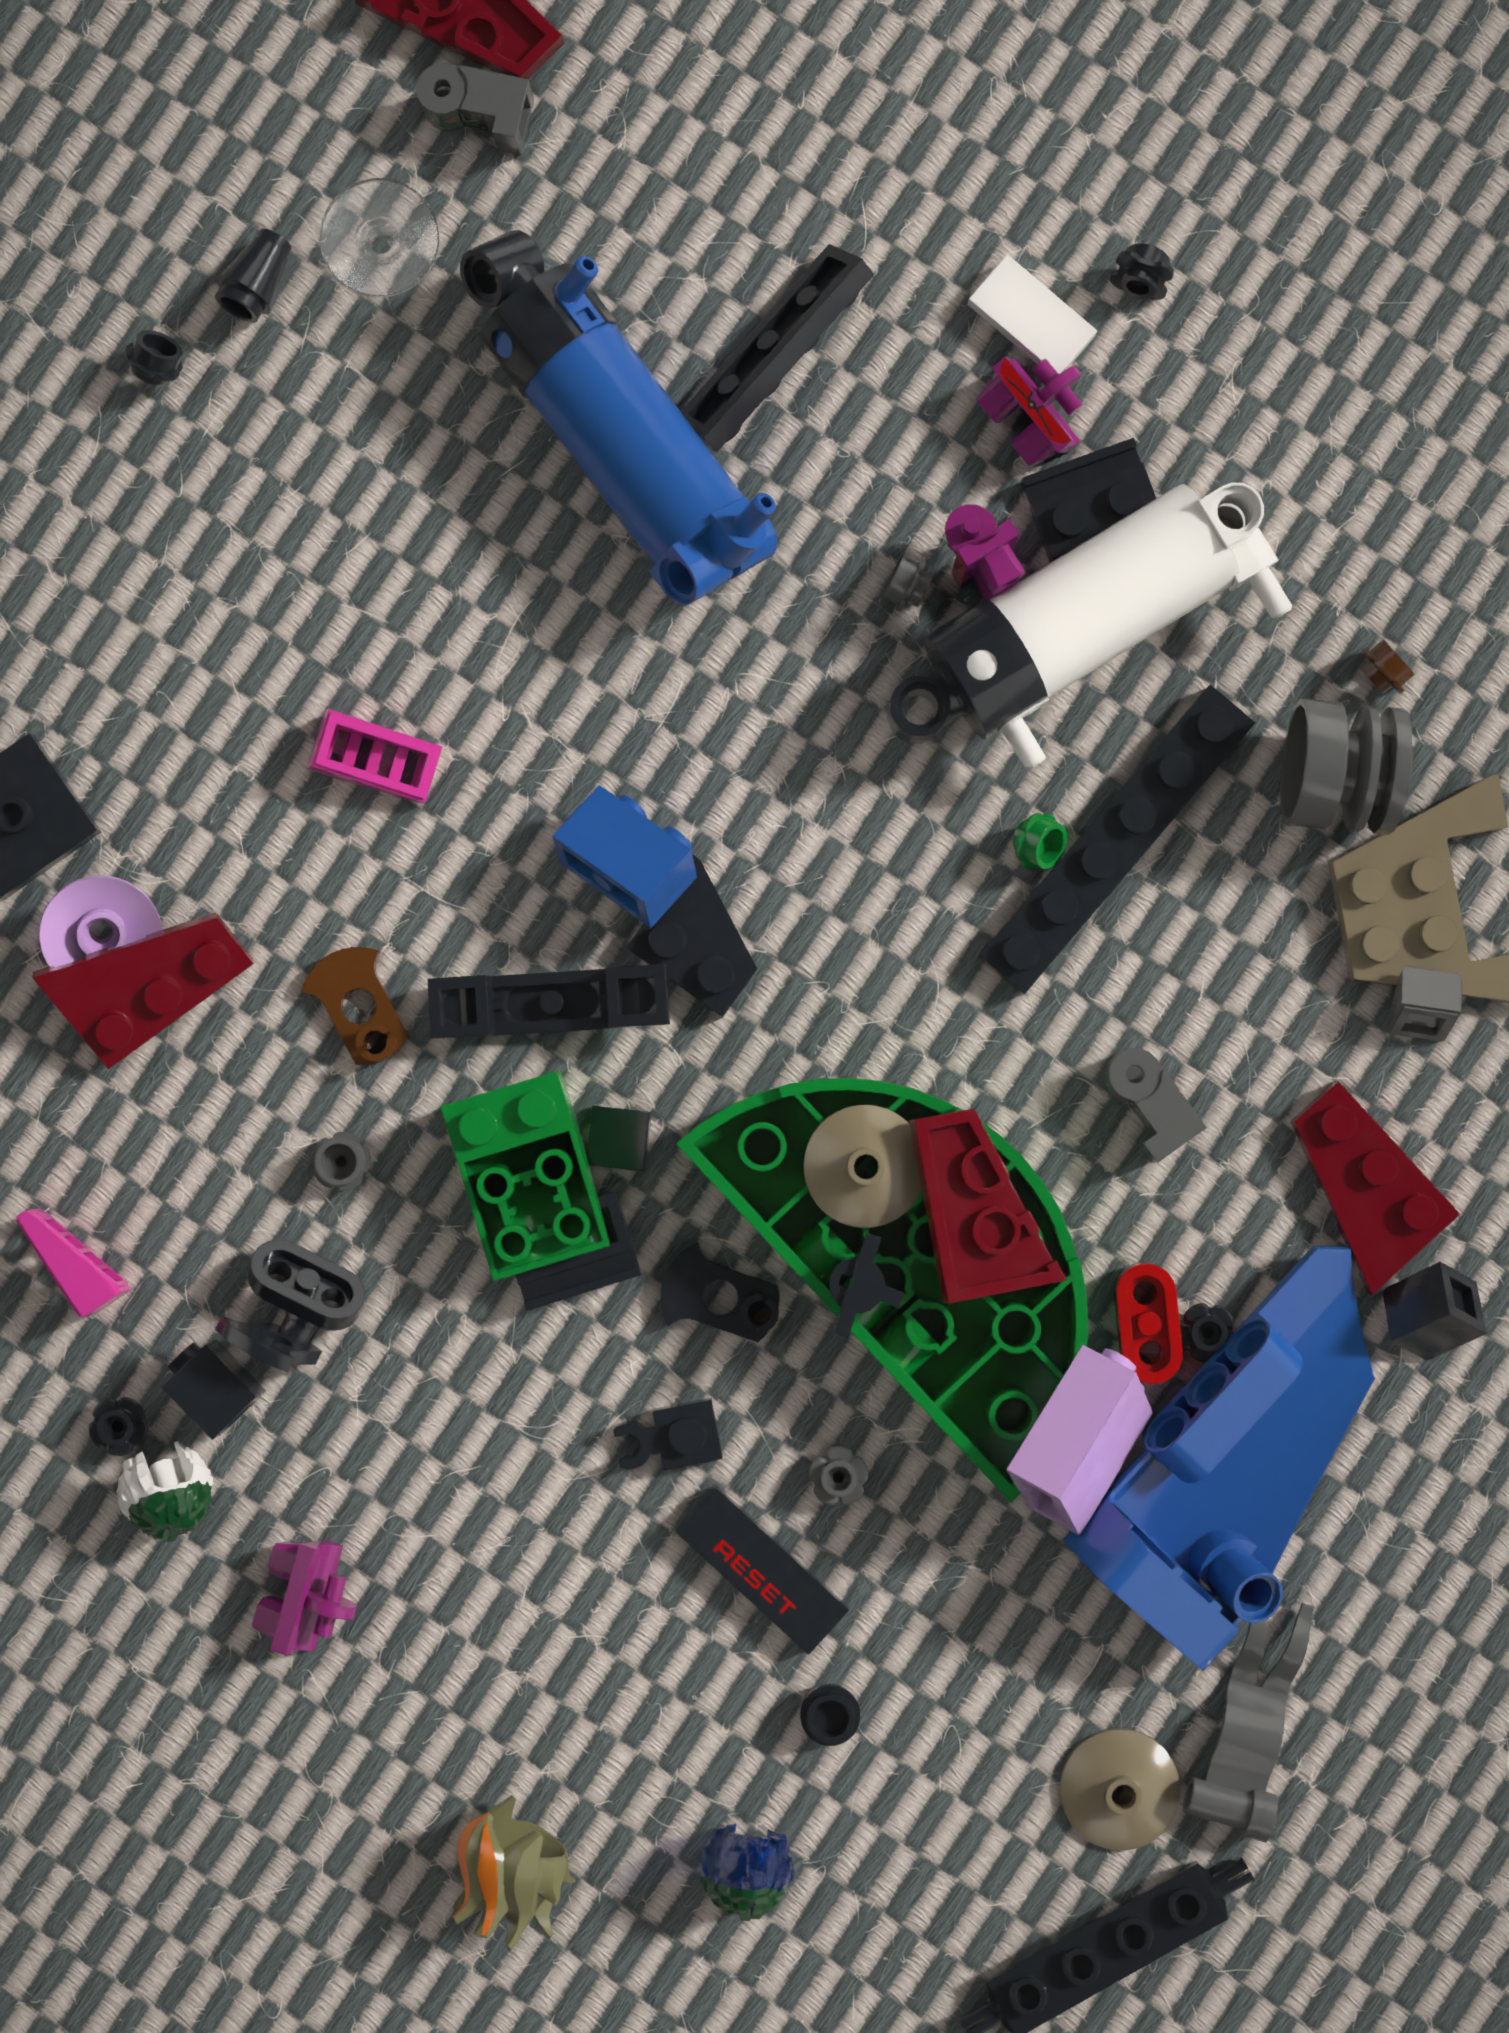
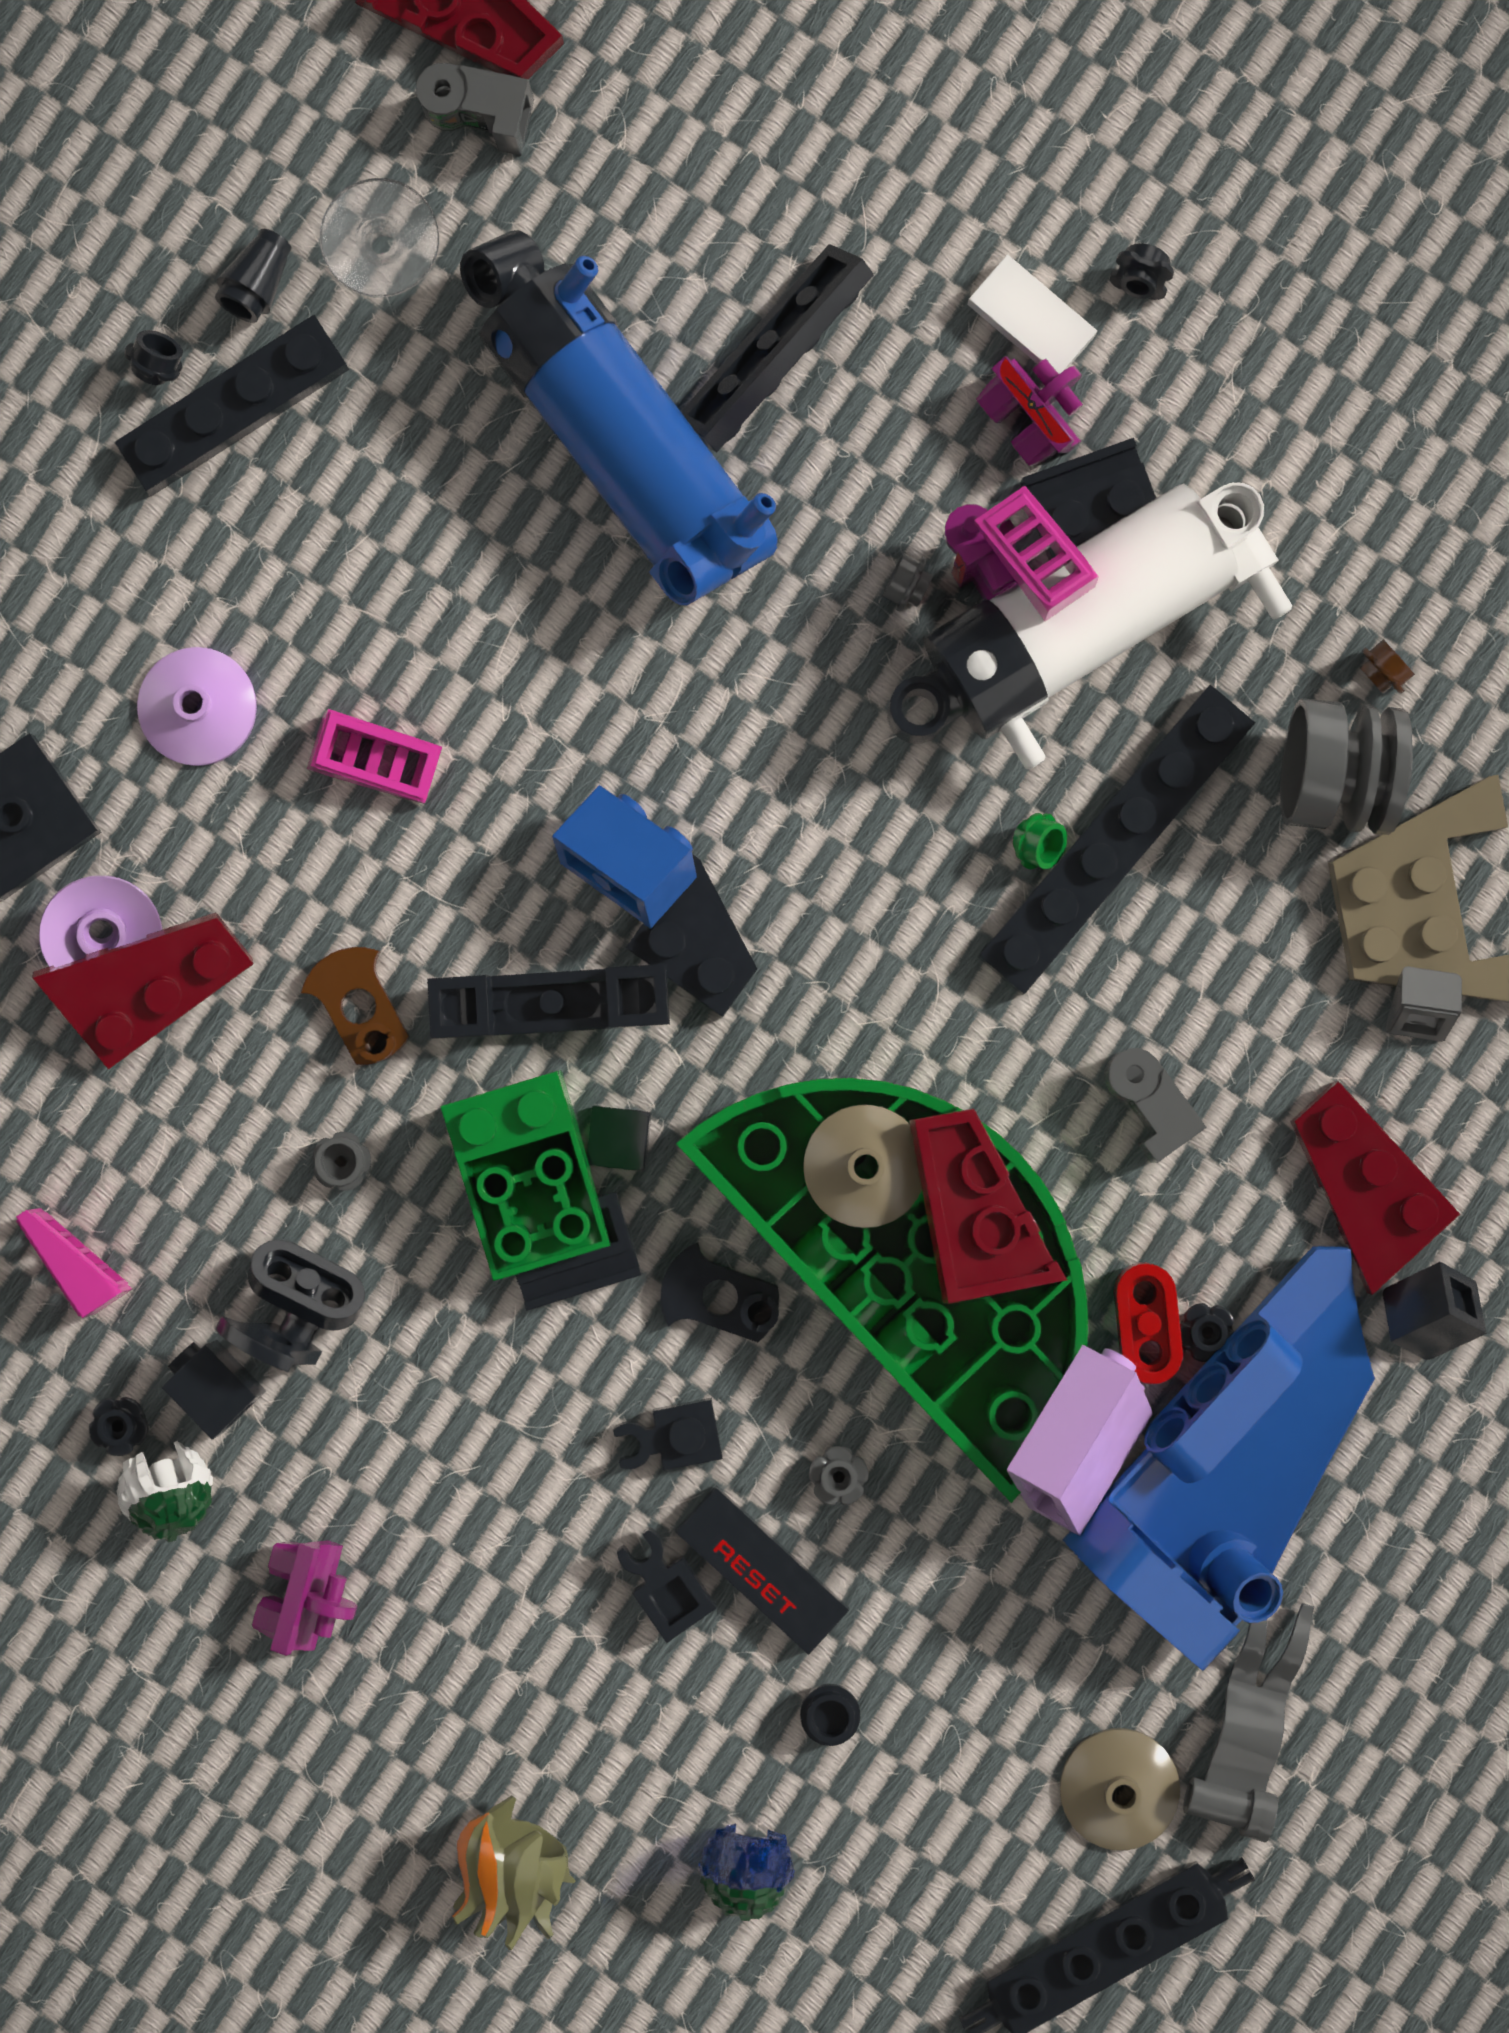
black piece [829,1233,904,1338] -> none
none -> black plate [114,315,349,497]
none -> lavender dish [137,647,257,766]
none -> black plate [617,1527,717,1643]
none -> dark pink slope [974,486,1099,621]

